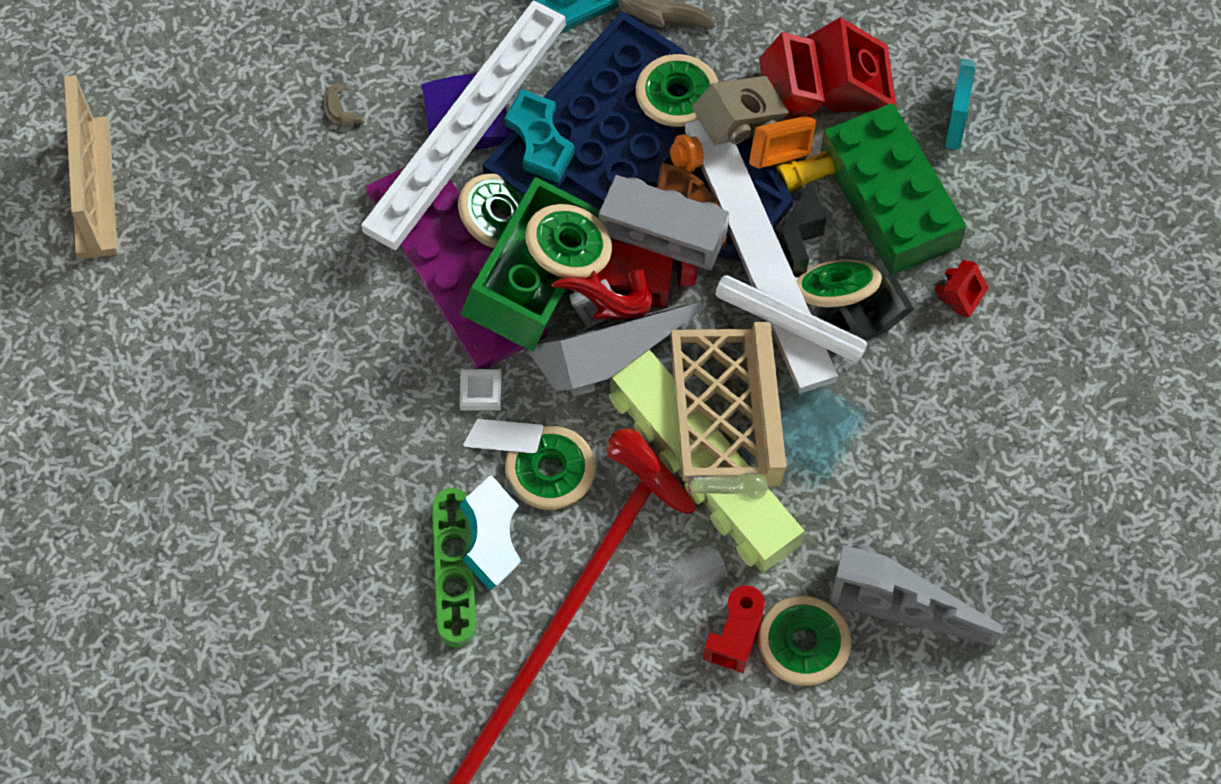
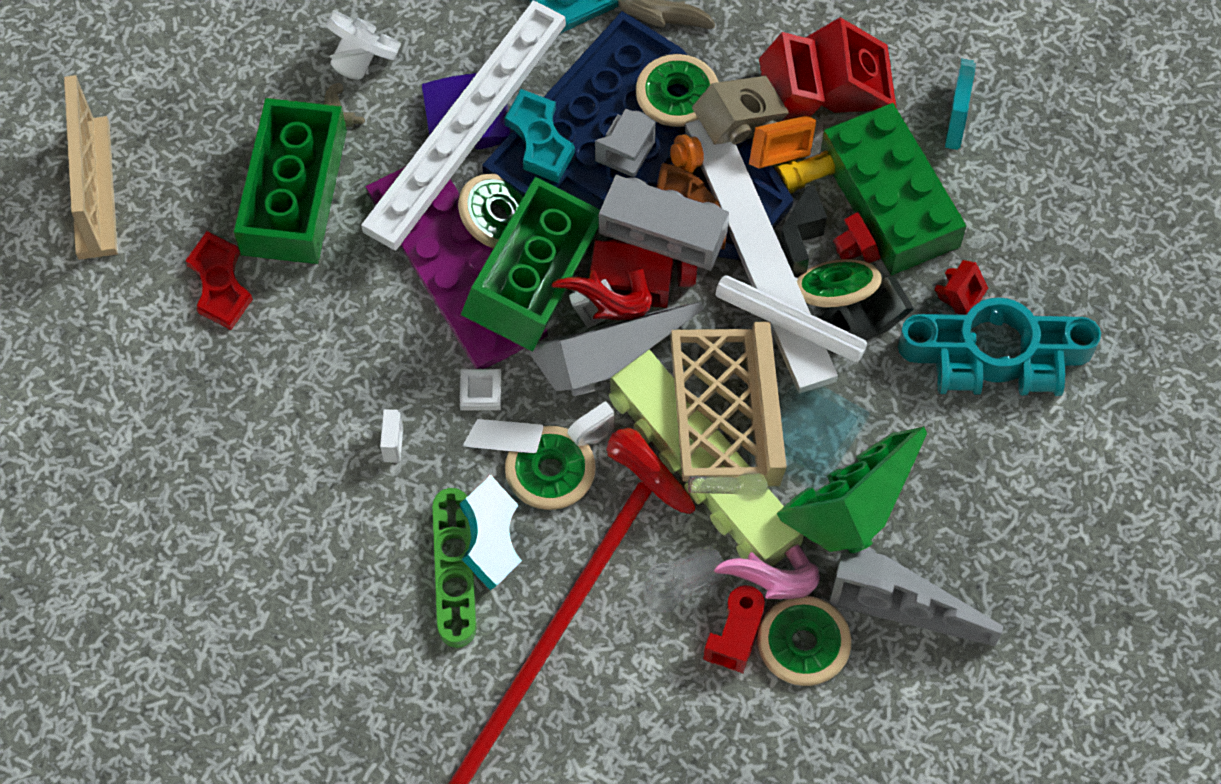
wheel [525,204,612,278] -> none
none -> red tile [185,231,253,330]
none -> green brick [234,98,347,264]
none -> white plate [326,10,401,80]
none -> white tile [380,409,403,463]
none -> white tile [567,401,614,446]
none -> light grey window [595,109,656,178]
none -> bright pink piece [714,545,820,599]
none -> green wedge [777,426,927,553]
none -> red tile [833,212,881,263]
none -> teal piece [898,297,1101,396]

